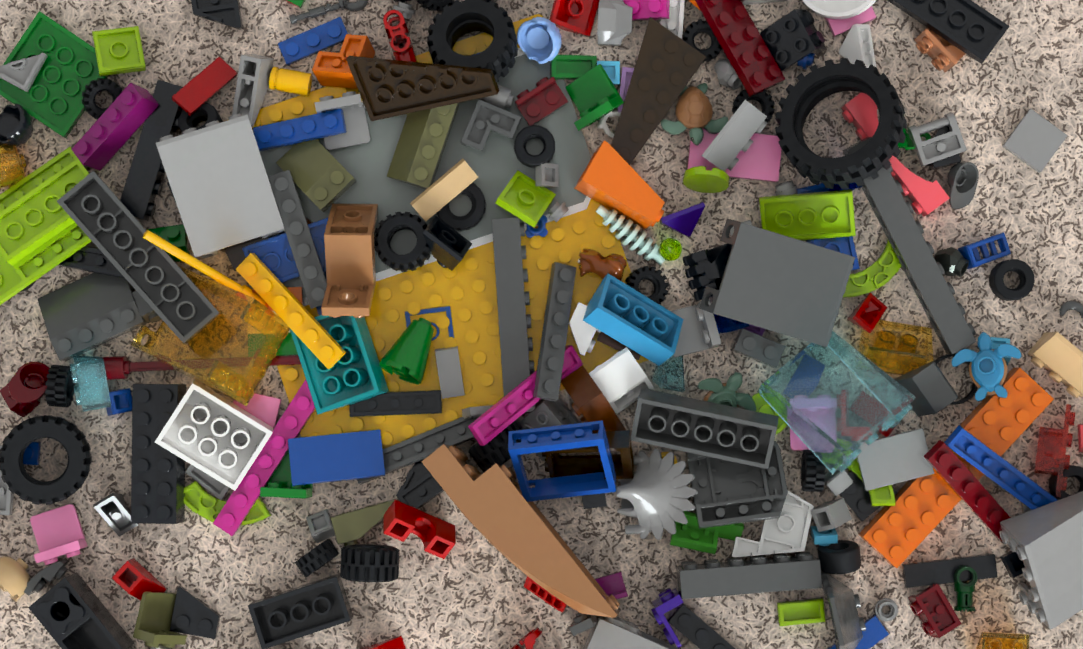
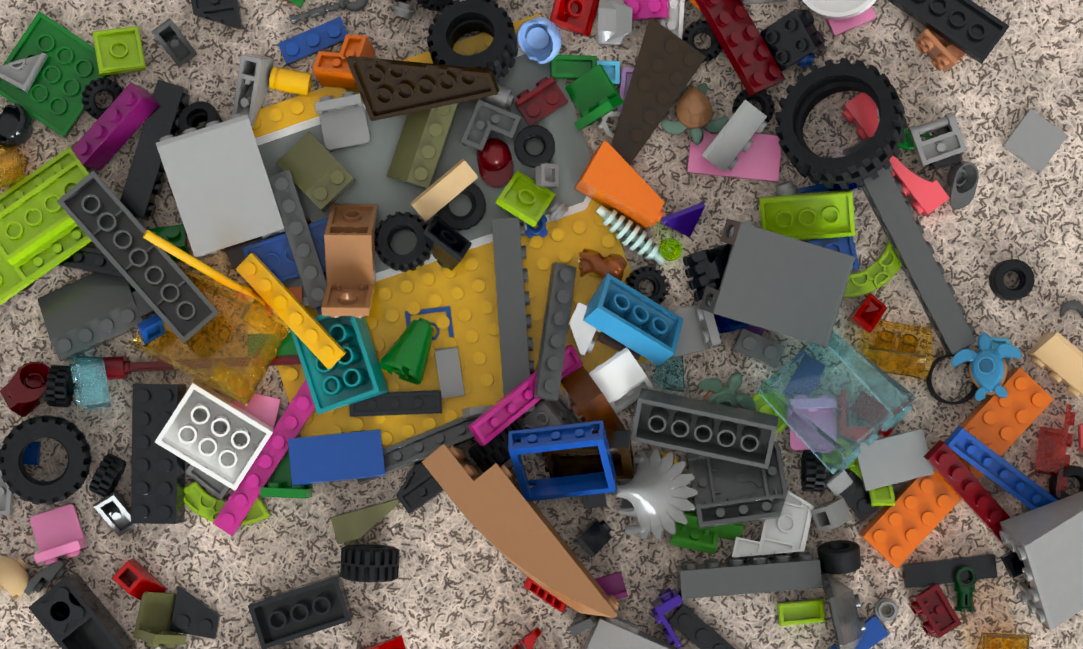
blue slope [103,388,133,416] -> none
red piece [172,57,238,115] -> none
blue plate [253,108,347,152] -> none
black tyre [295,539,339,578] -> none
light grey slope [306,509,335,543] -> none
red connector [383,10,417,62] -> none
red arch [383,500,456,559] -> none
lime tile [683,166,729,193] -> none
light grey rock [714,59,743,90] -> none
medium azure plate [811,526,838,546] -> none
white slope [839,24,876,68] -> none
dark grey slope [894,361,958,416] -> none
pearl dark grey rock [934,247,969,277] -> none
blue slope [958,232,1011,269] -> none
none -> black tyre [89,453,127,498]
none -> blue plate [137,314,165,345]
none -> dark grey slope [151,18,197,67]
none -> dark red cap [477,138,514,187]
none -> black slope [576,518,612,558]

